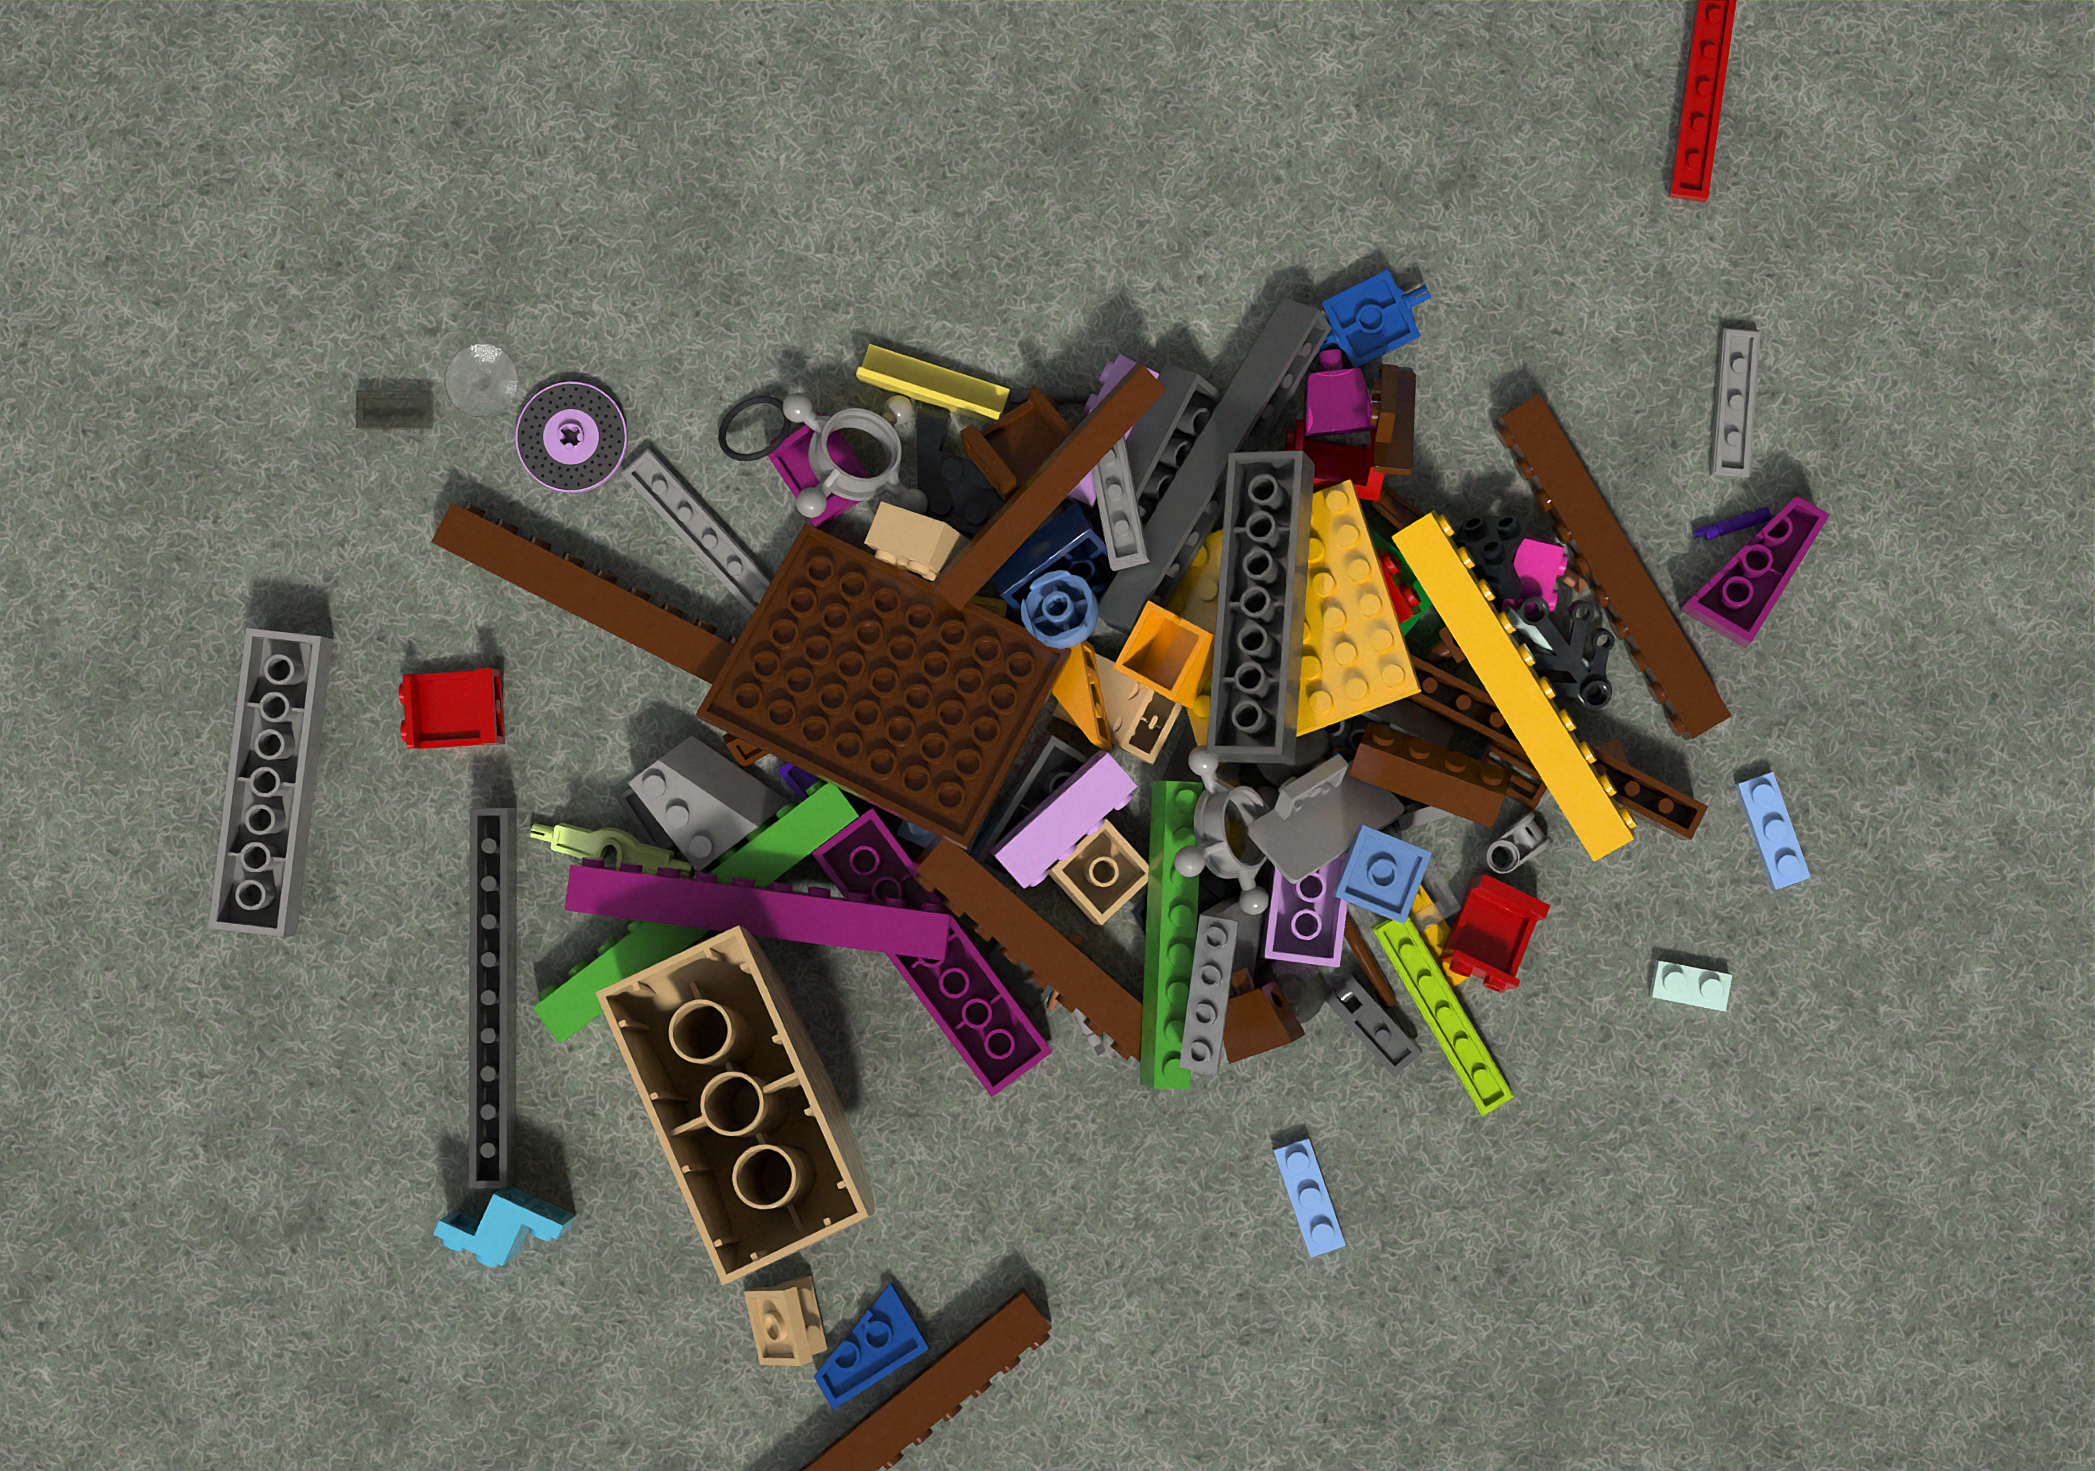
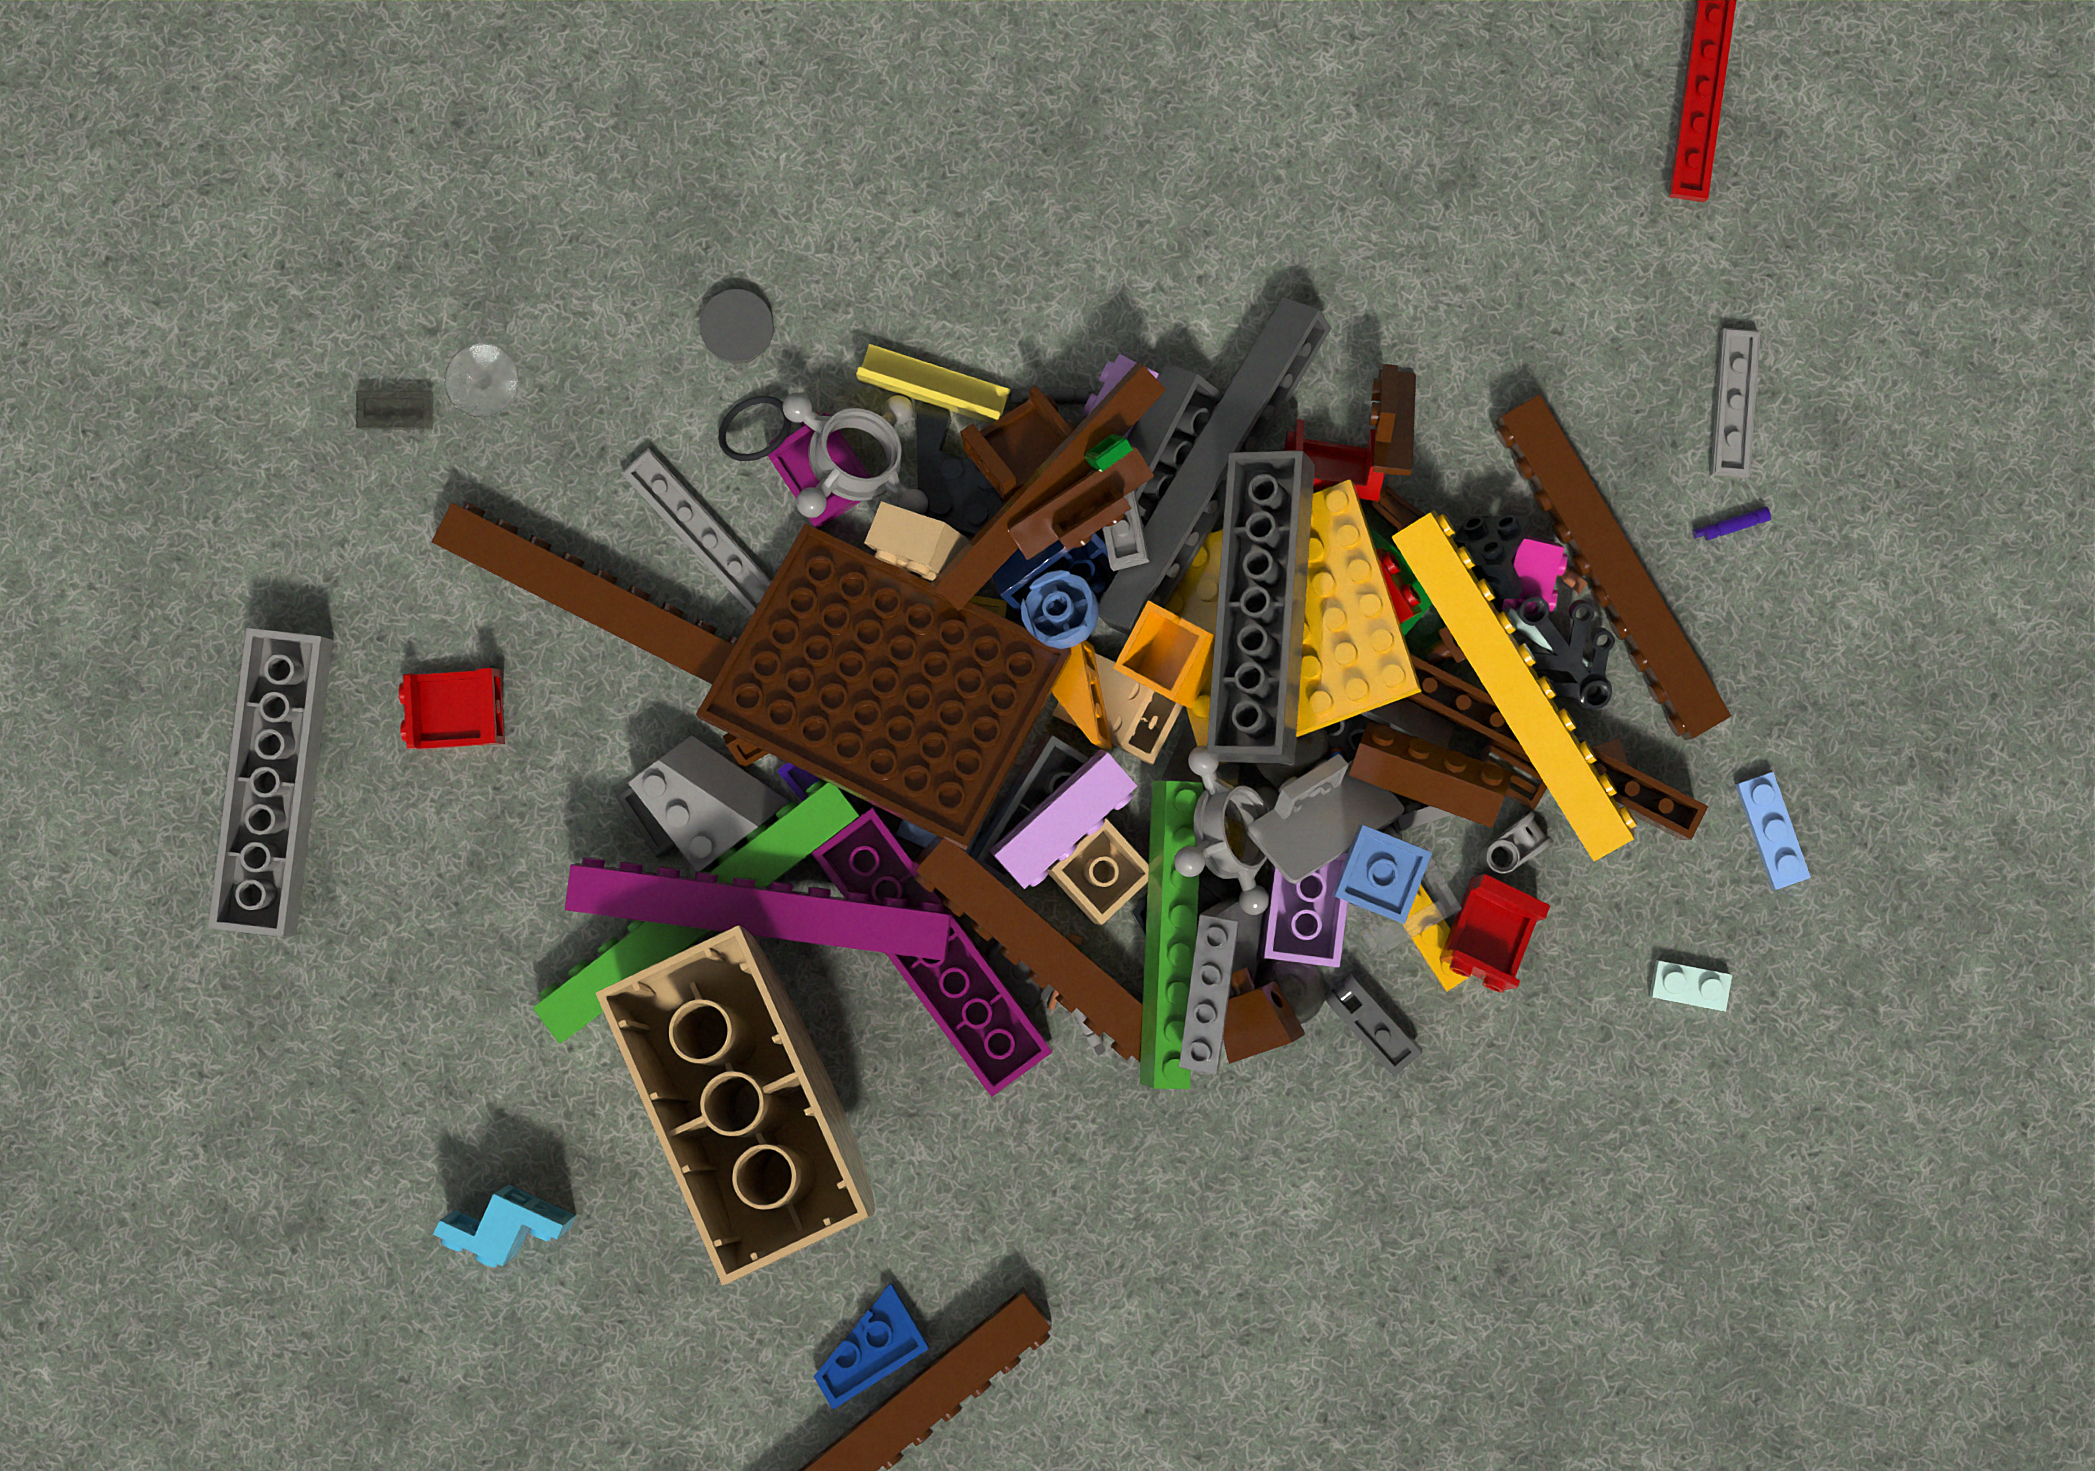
dark grey brick [469,808,517,1189] -> none
flat silver piece [516,382,628,493] -> none
yellowish green piece [530,822,694,877] -> none
tan bracket [744,1276,827,1366] -> none
light blue plate [1273,1137,1346,1258] -> none
magenta torso [1303,349,1376,439] -> none
blue plate [1317,269,1431,368] -> none
reddish brown bar [1344,911,1398,1009] -> none
lime tile [1370,916,1514,1117] -> none
magenta wedge [1680,496,1830,648] -> none
none -> dark grey tile [699,289,774,364]
none -> reddish brown bracket [1008,446,1154,560]
none -> green tile [1084,434,1133,472]

